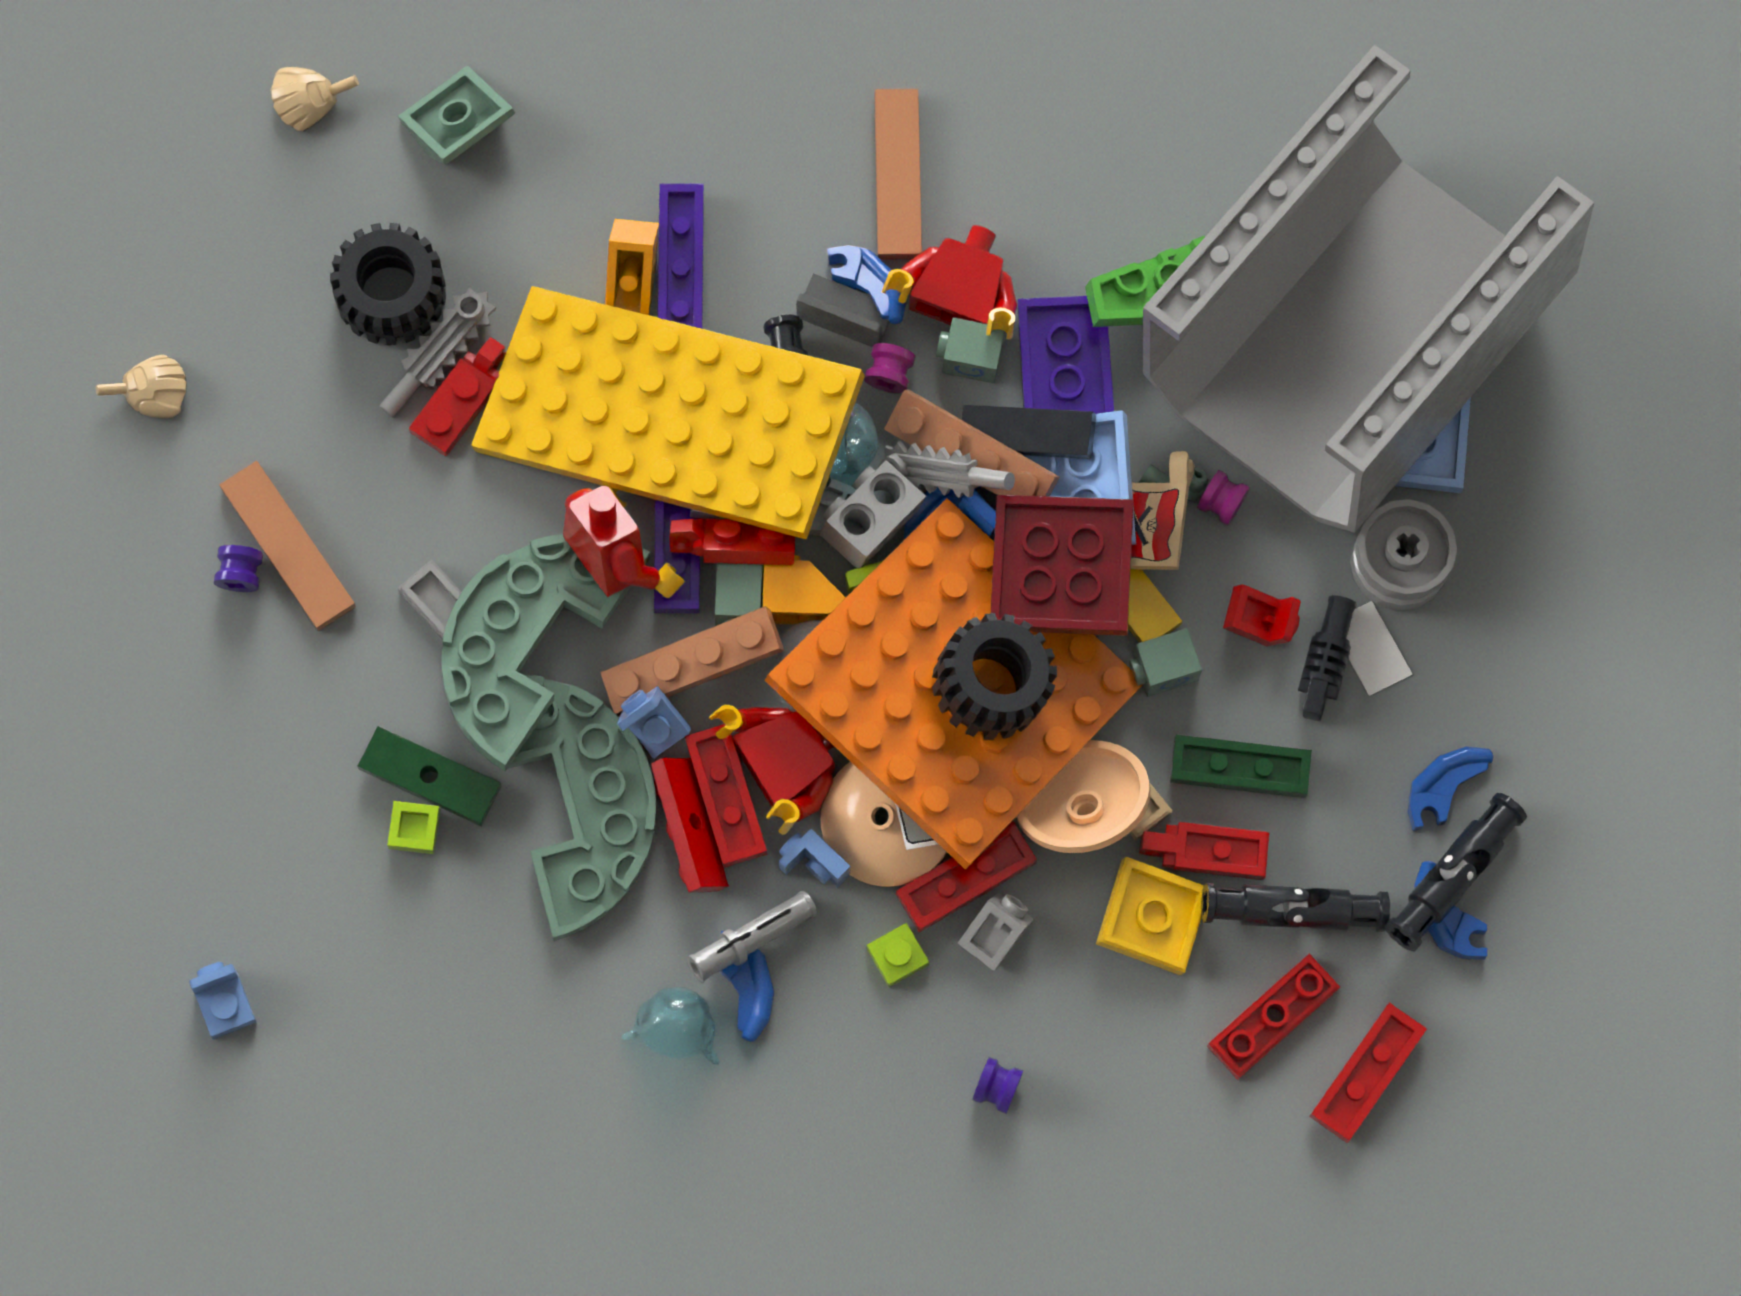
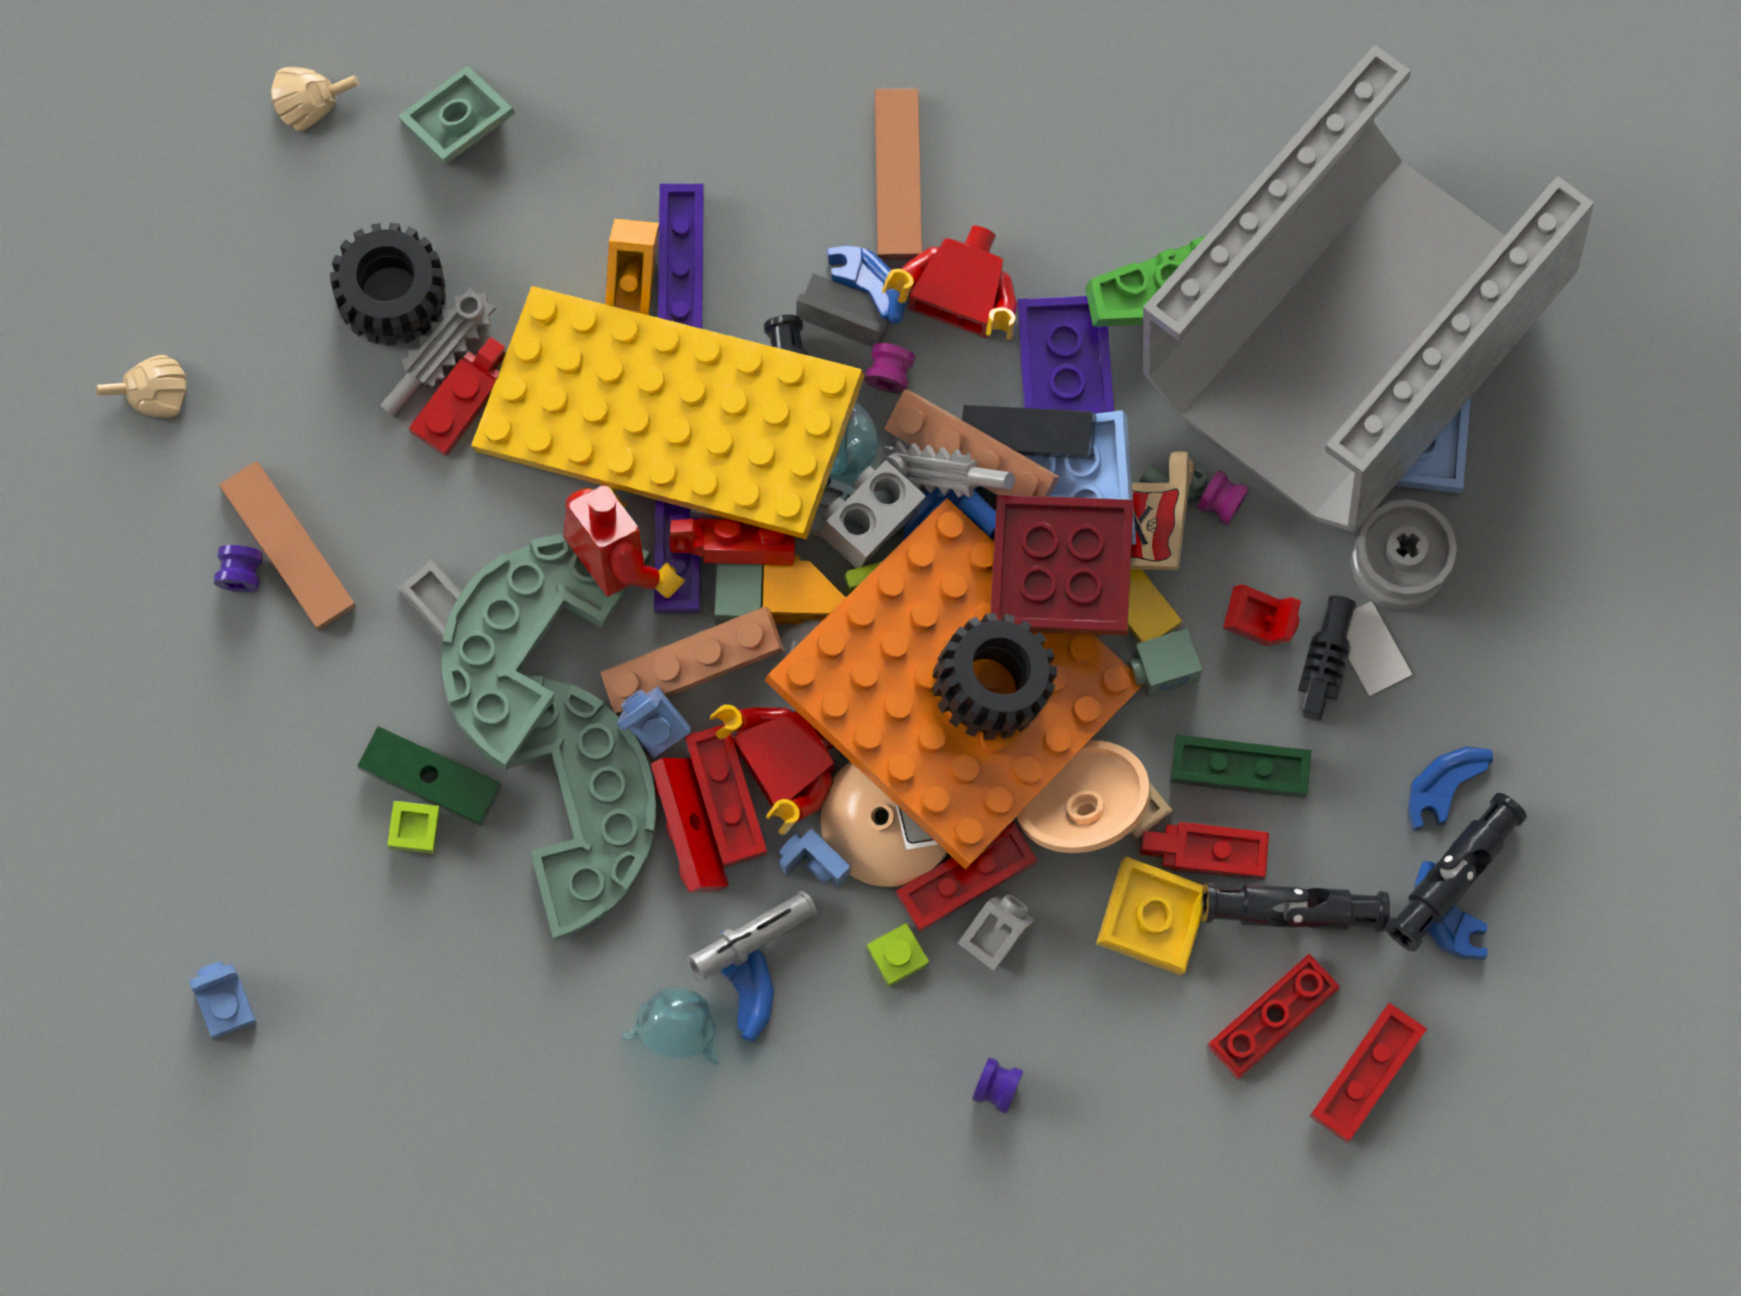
sand green brick [936,318,1005,383] -> none

